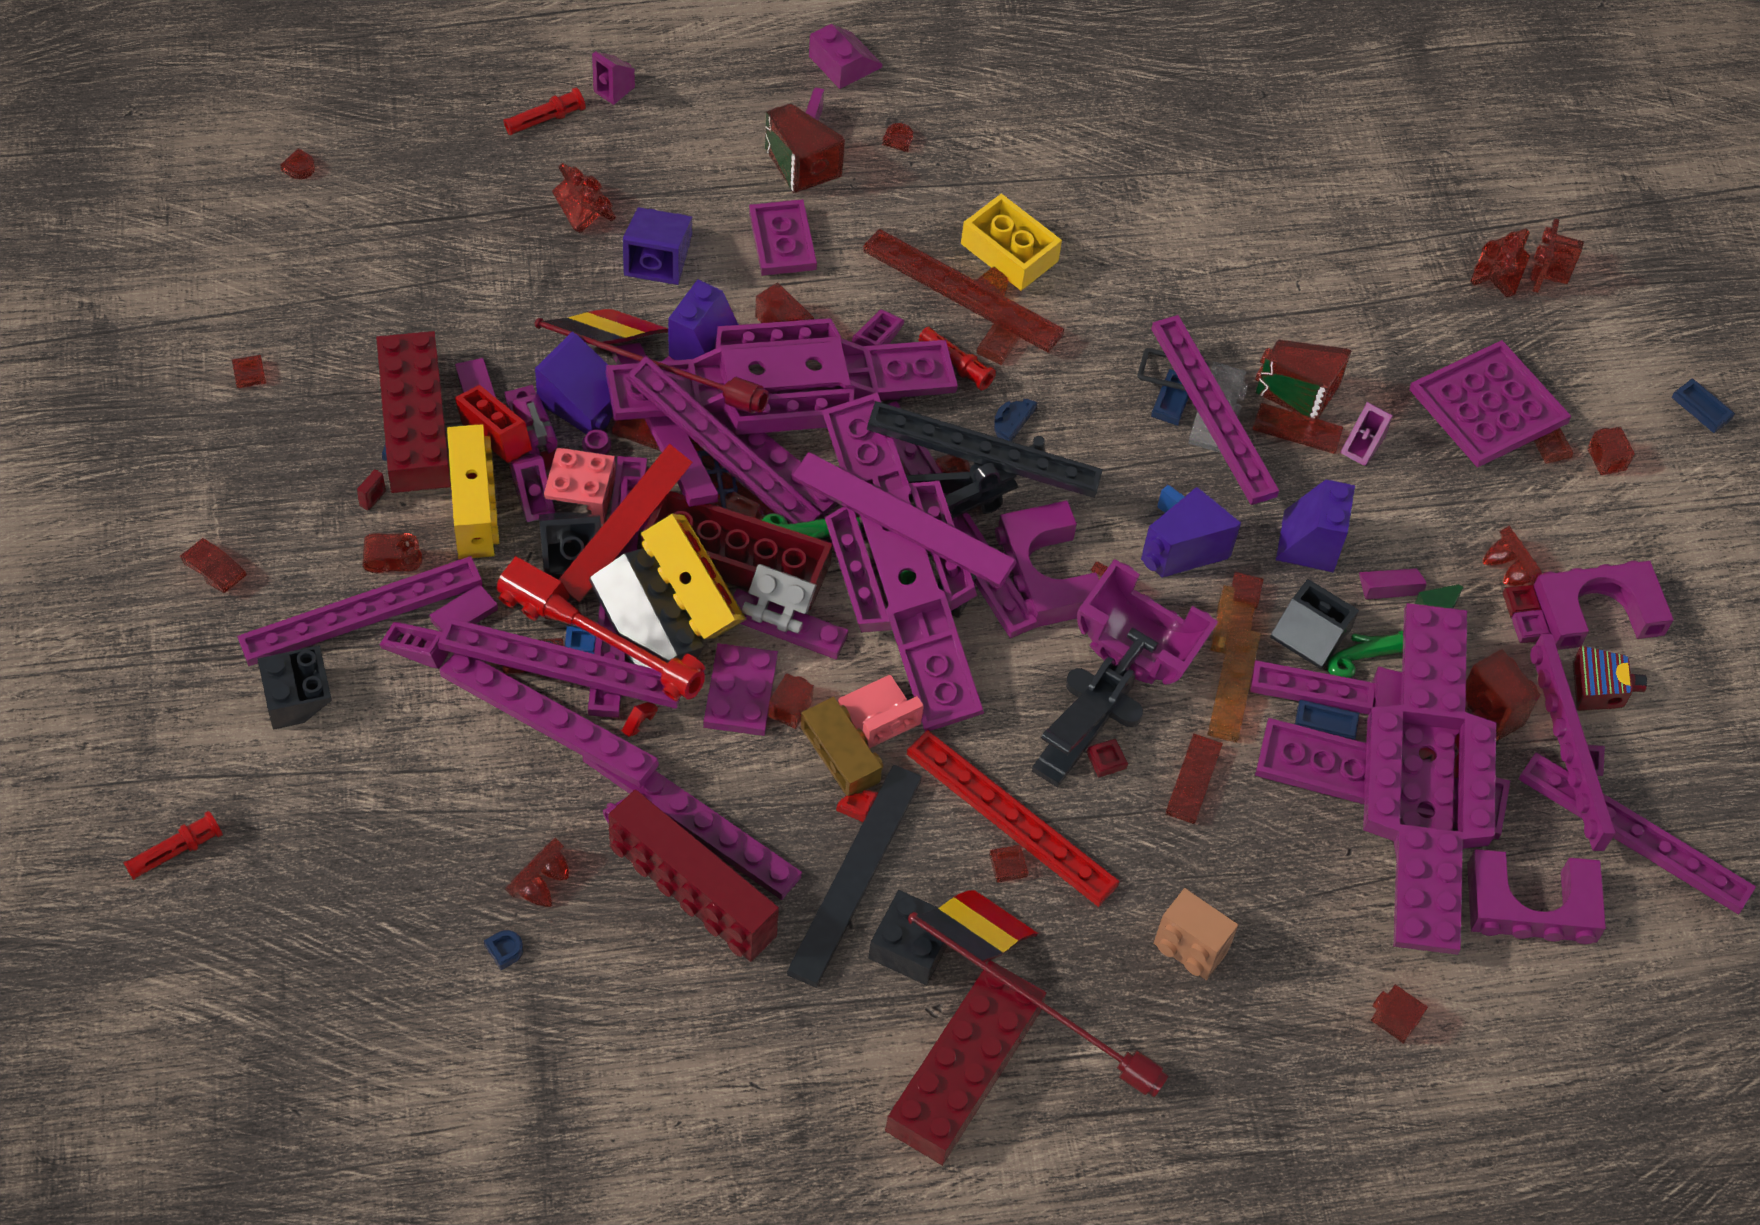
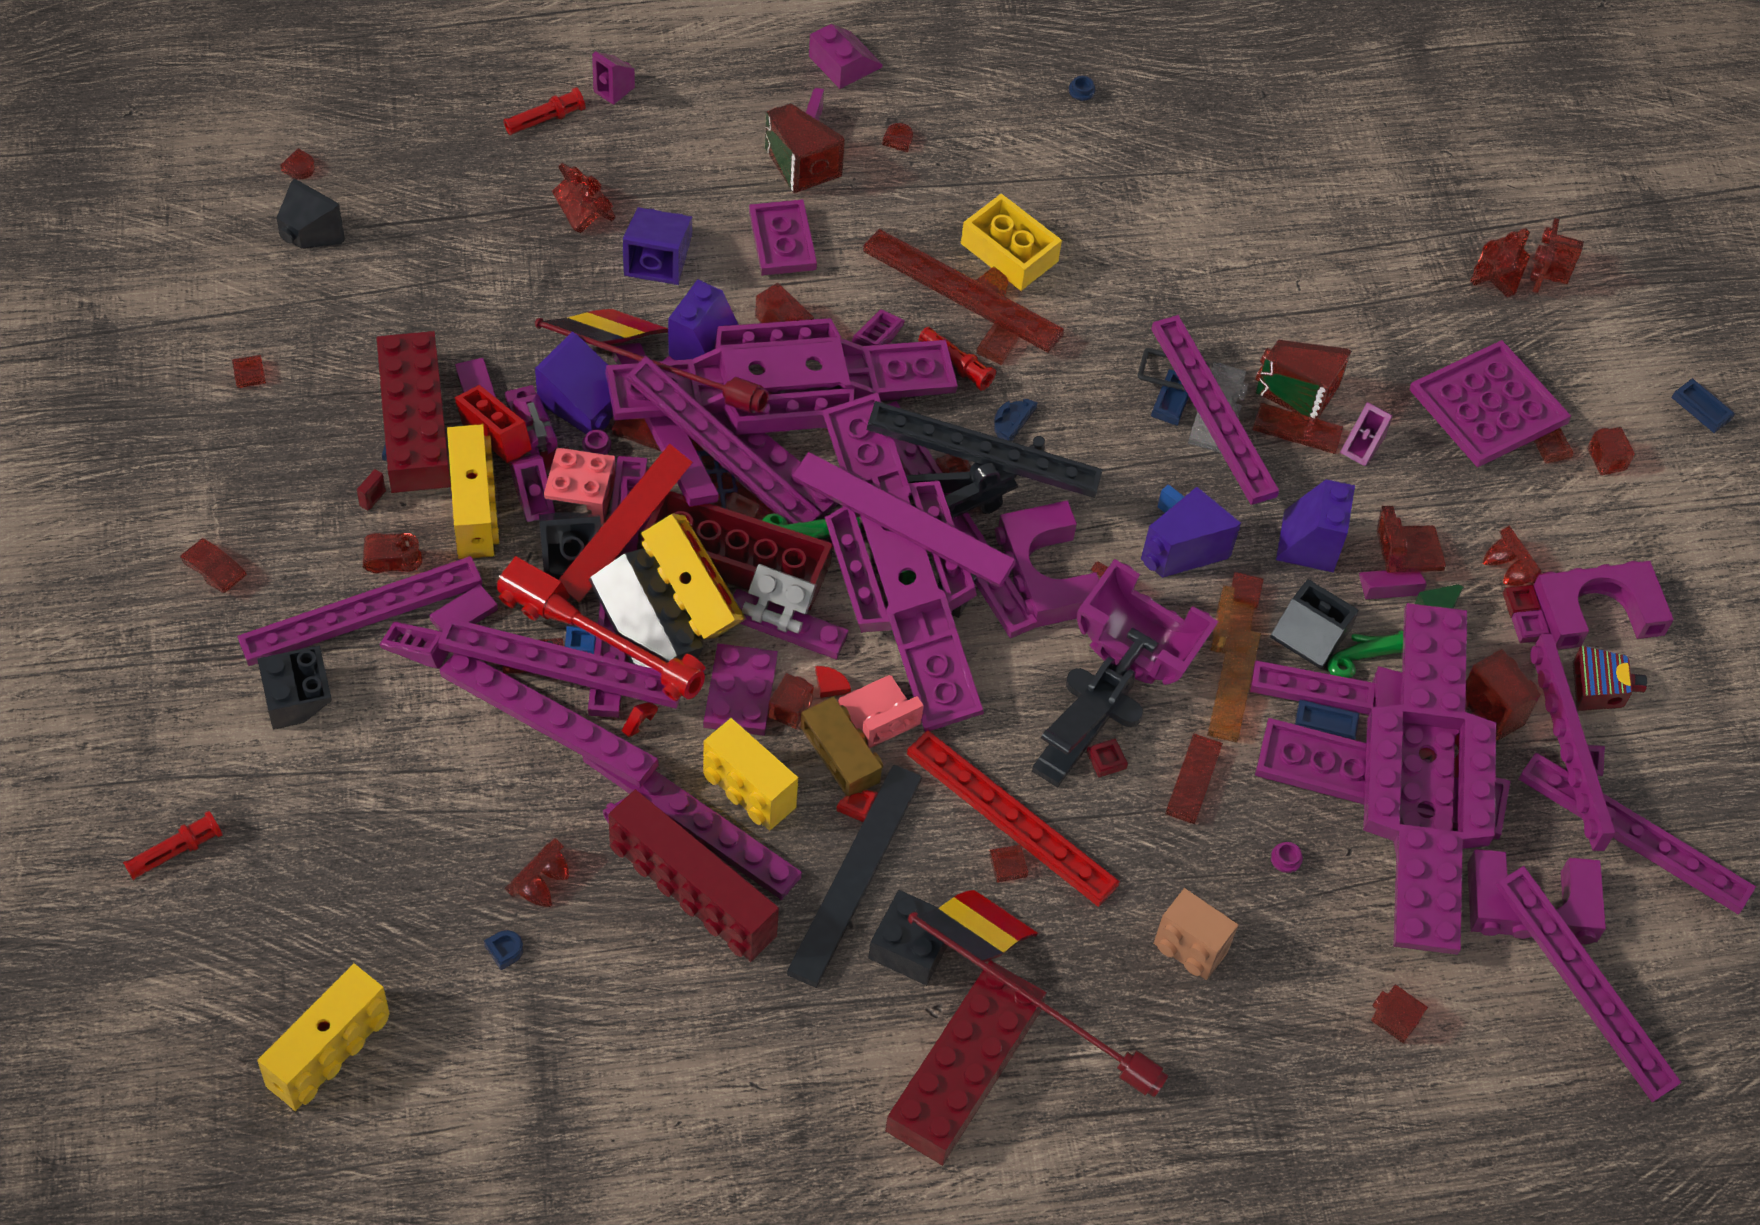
none -> yellow brick [257,964,390,1111]
none -> black slope [276,178,345,249]
none -> yellow brick [703,718,798,831]
none -> red tile [815,666,851,698]
none -> dark blue plate [1069,76,1095,101]
none -> magenta plate [1271,842,1303,873]
none -> clear red bracket [1376,506,1446,573]
none -> magenta plate [1495,866,1682,1102]

